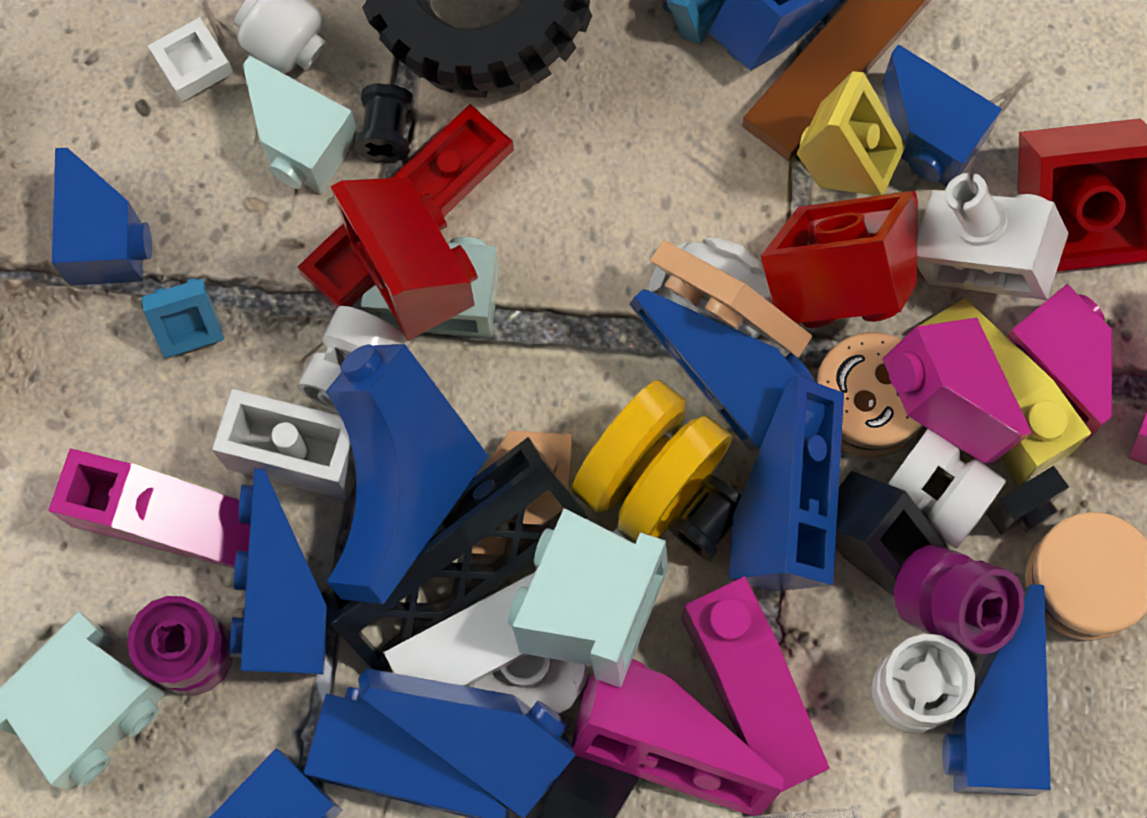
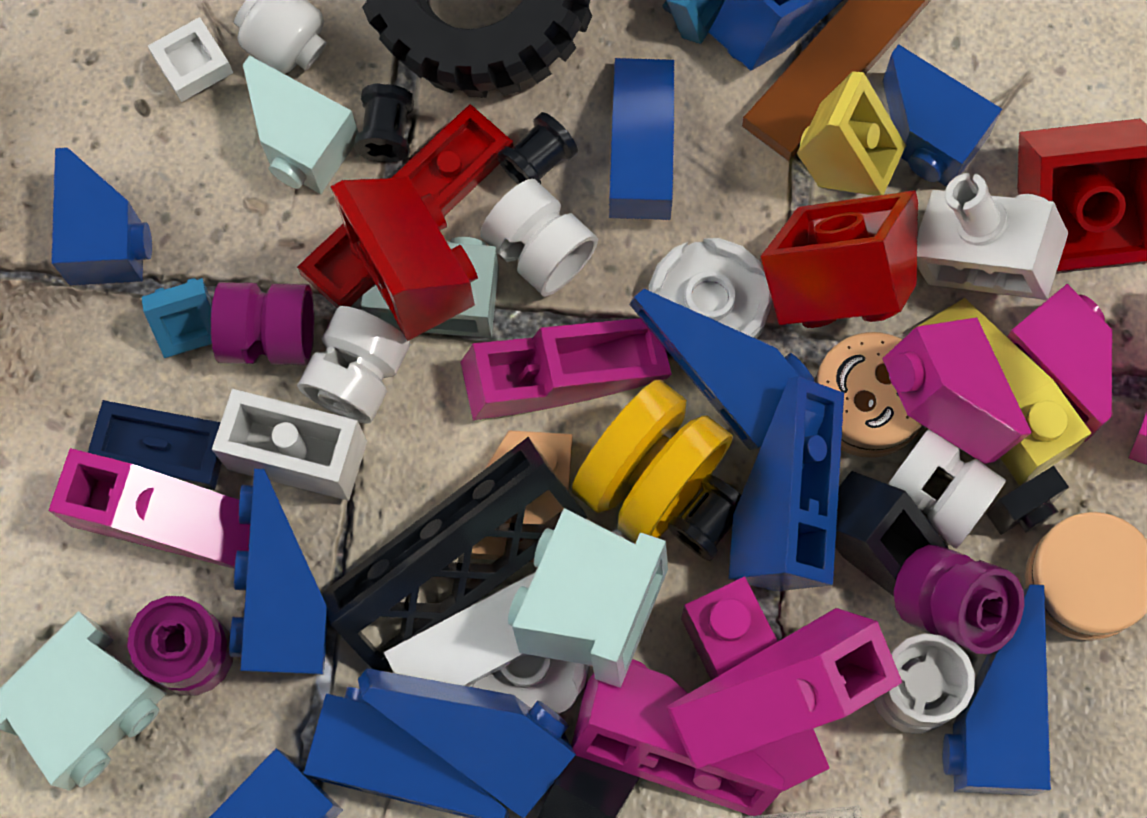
blue arch [326,344,489,604] -> none
light nougat wing [650,240,812,357] -> none
none -> dark blue plate [87,400,222,490]
none -> magenta wheel [211,282,315,365]
none -> dark pink slope [460,318,672,421]
none -> white wheel [480,179,598,297]
none -> black bush [497,112,578,184]
none -> blue slope [609,58,674,220]
none -> dark pink slope [666,608,903,769]

